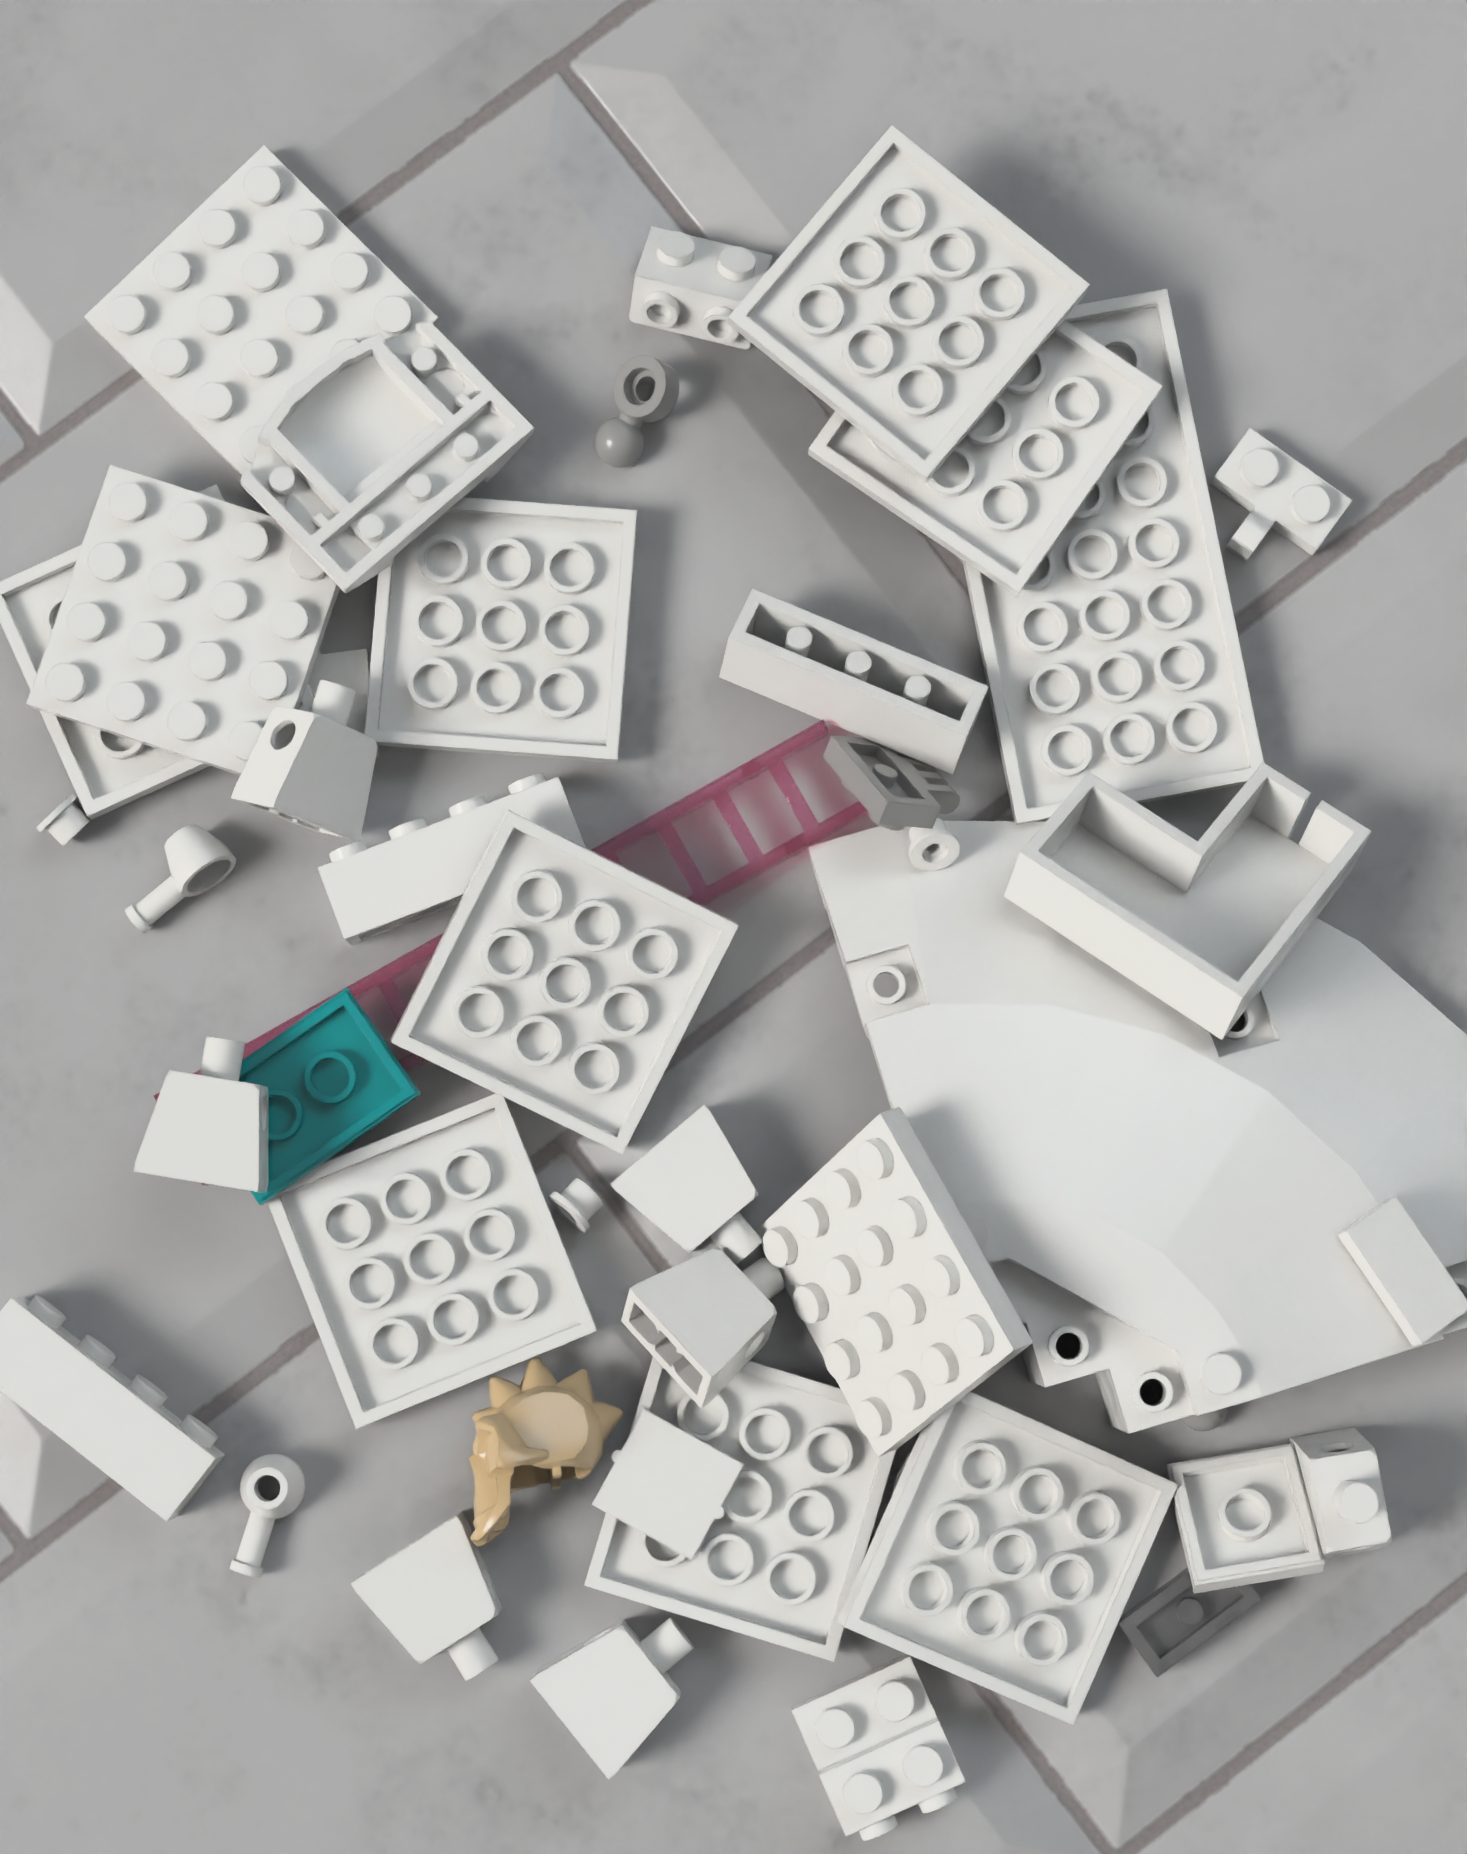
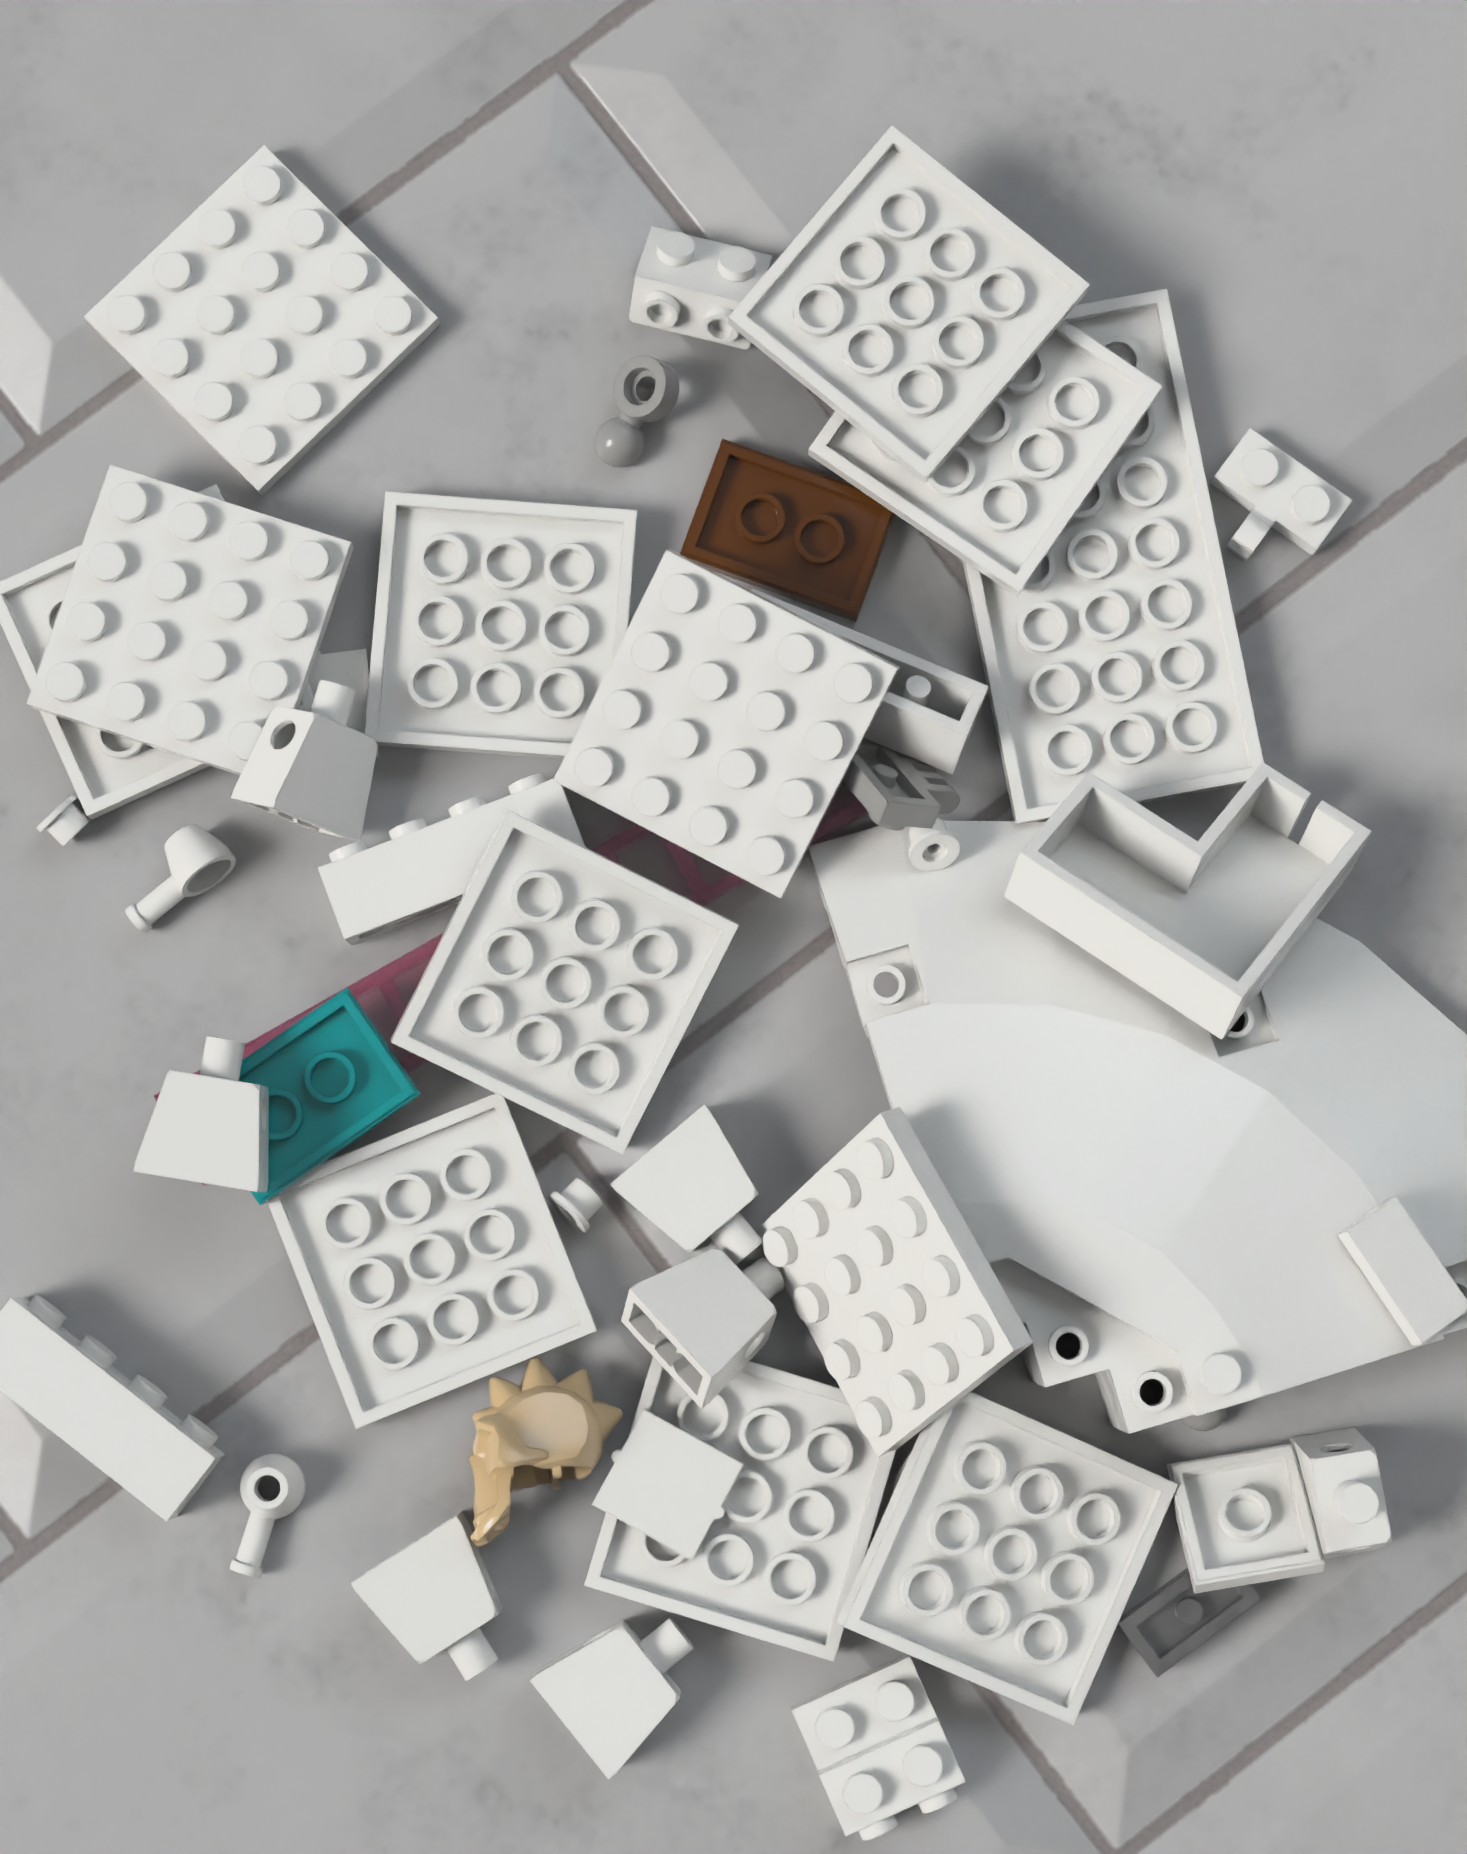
white slope [240,321,534,594] -> none
none -> white plate [553,549,900,898]
none -> reddish brown tile [680,439,896,622]

